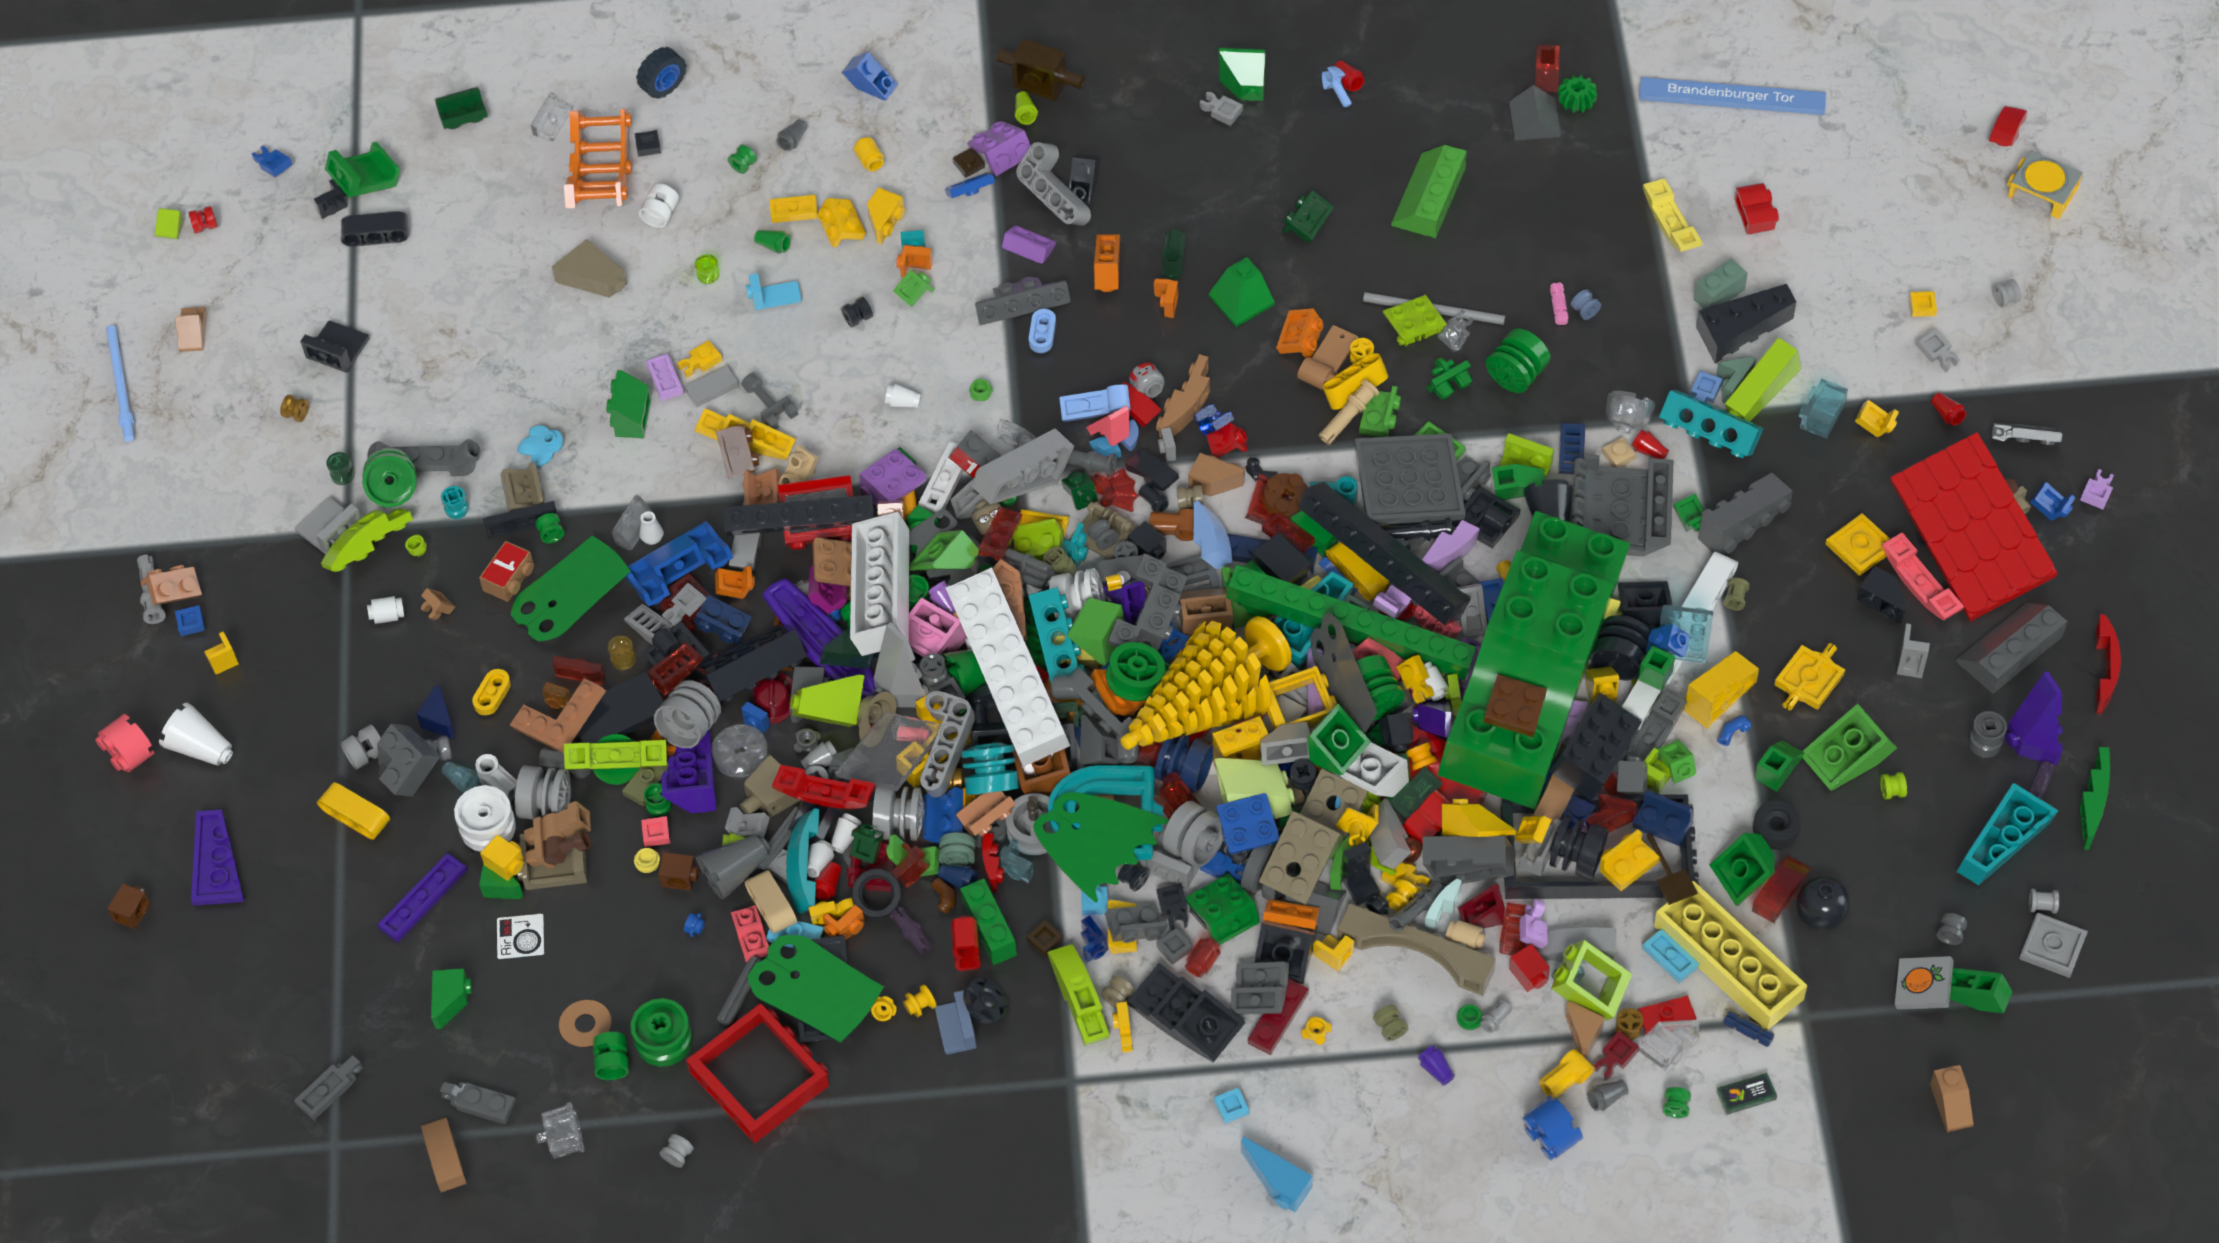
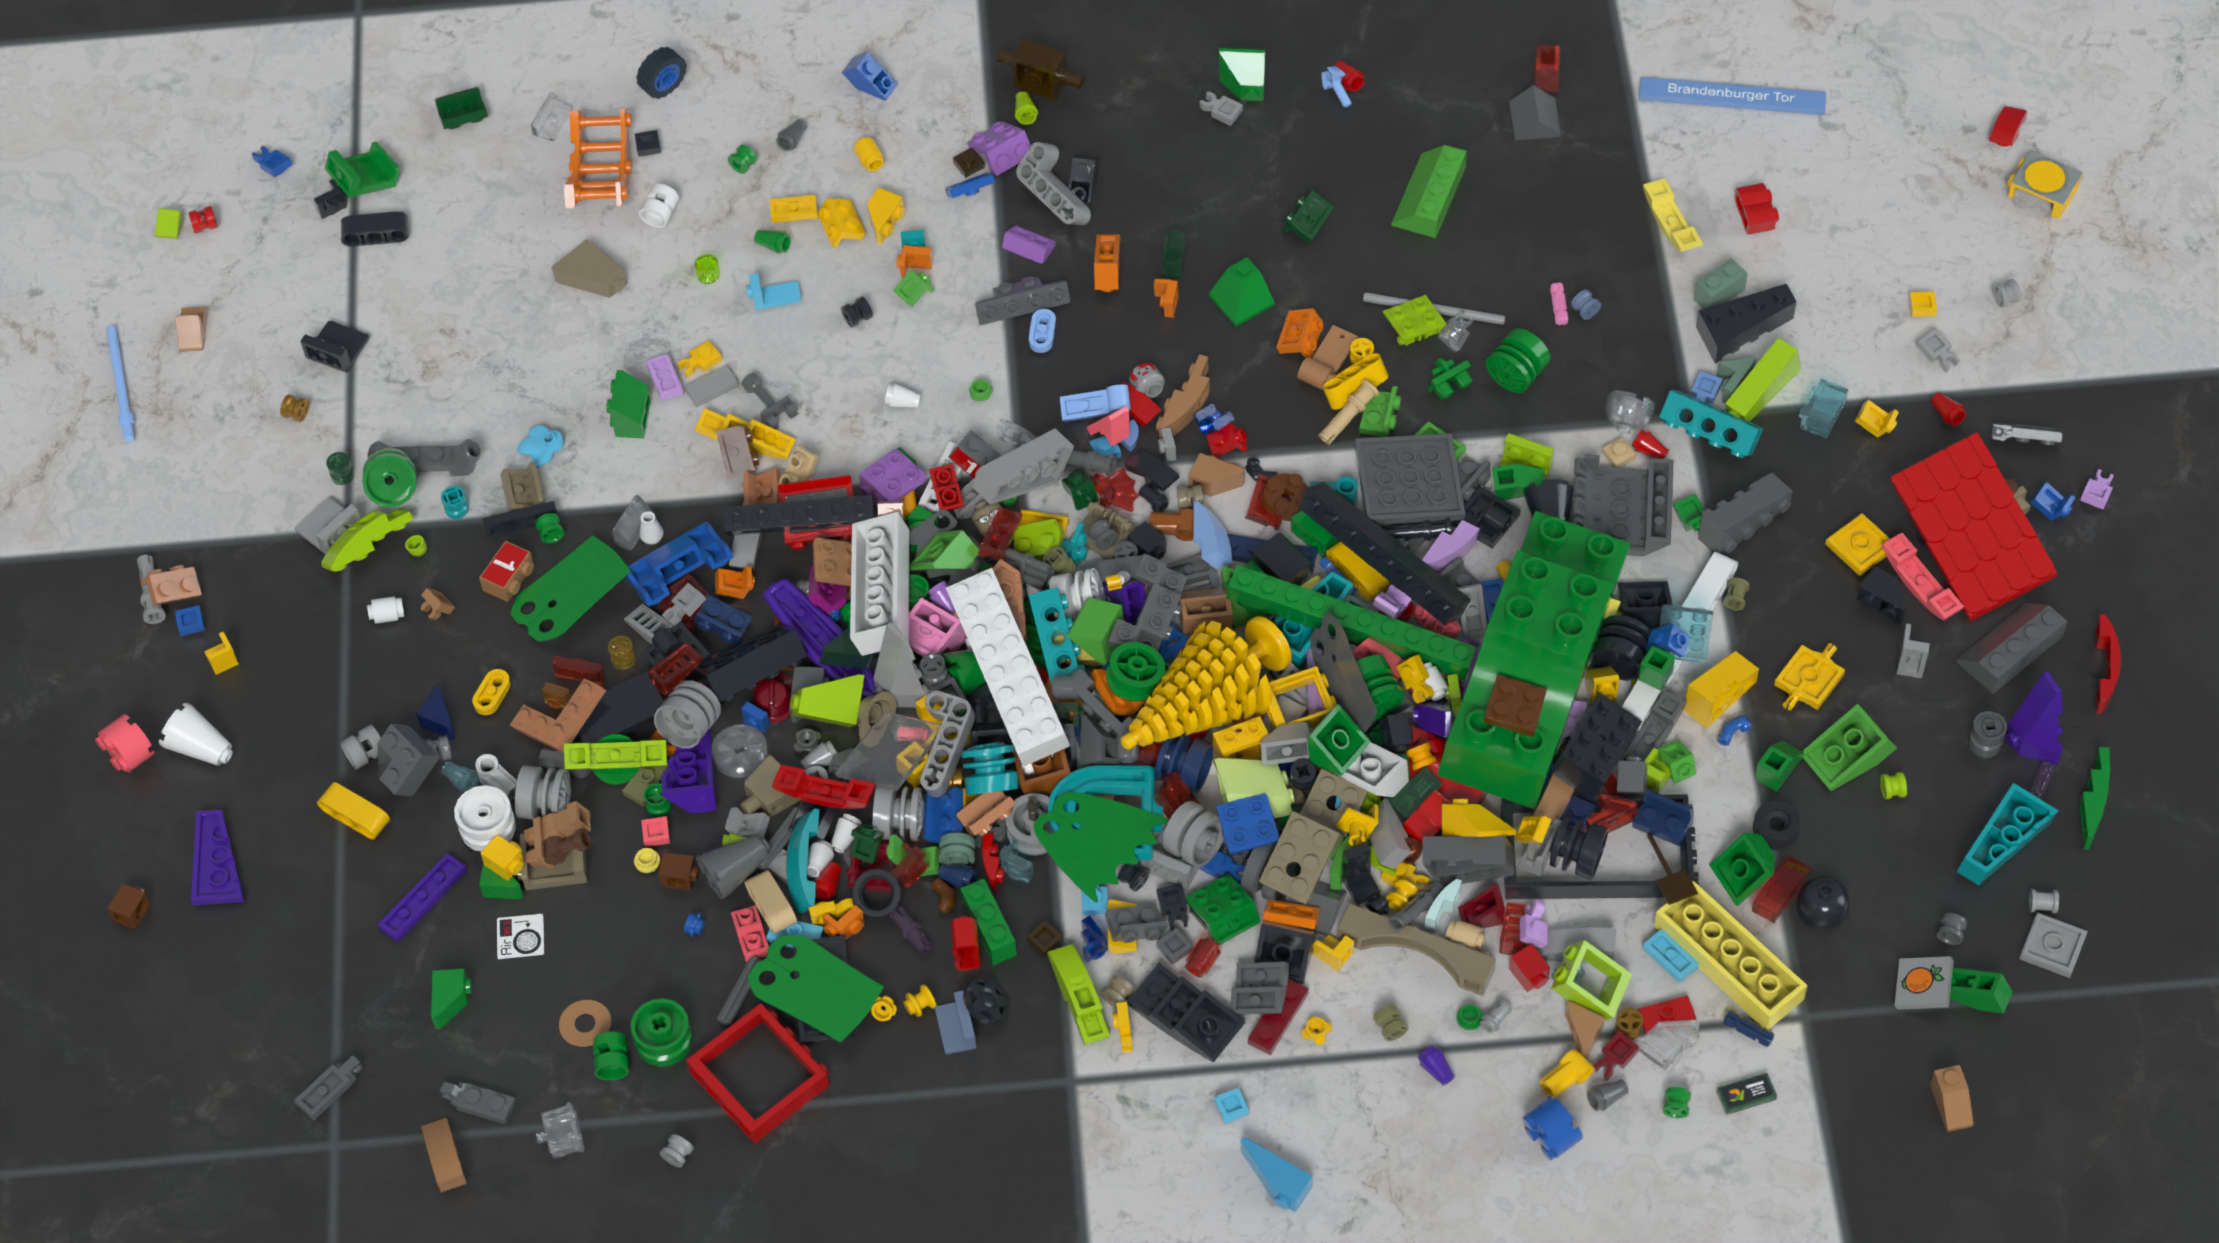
clear red plate [1261,513,1315,553] -> none
green gear [1558,74,1597,114] -> none
dark blue slope [1559,423,1585,474] -> none
yellow bracket [1600,829,1660,891] -> none
none -> red slope [929,464,964,511]

